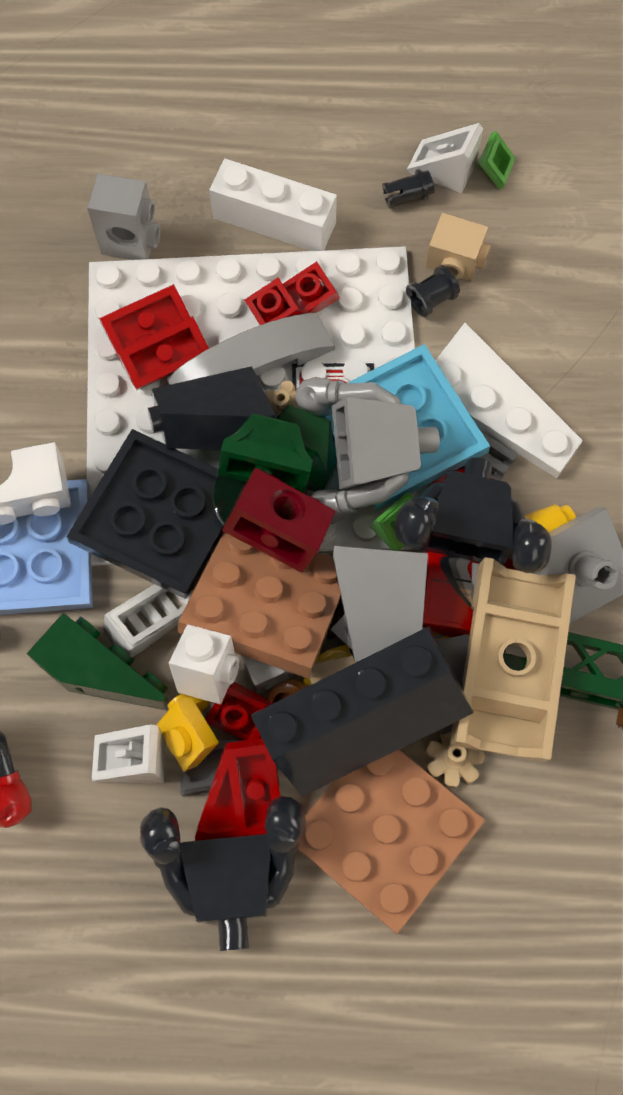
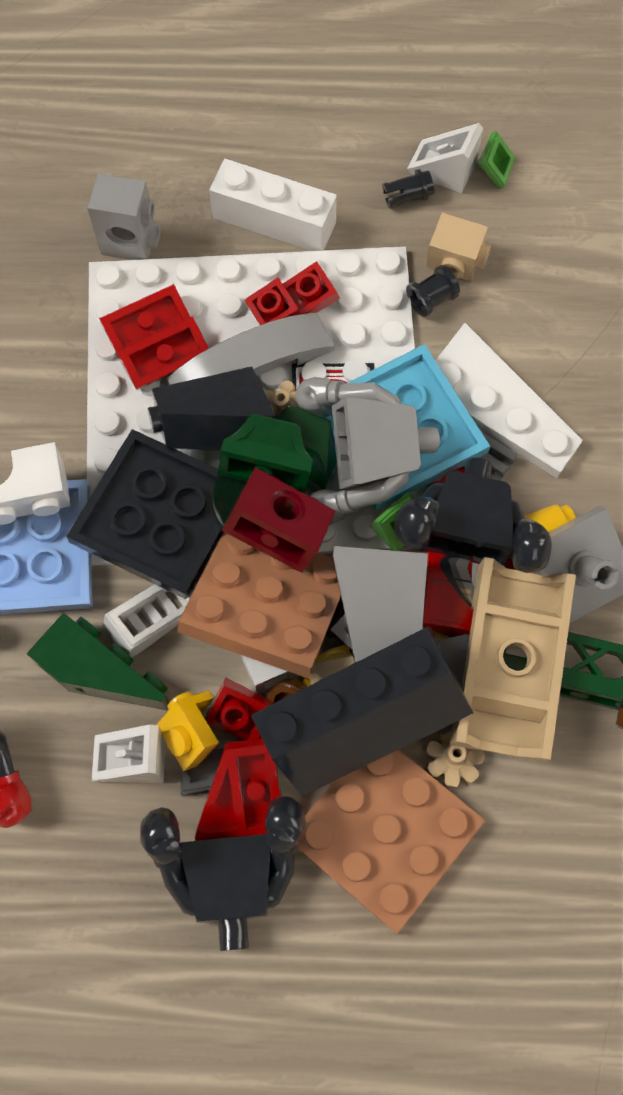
white brick [169,624,240,705] -> none

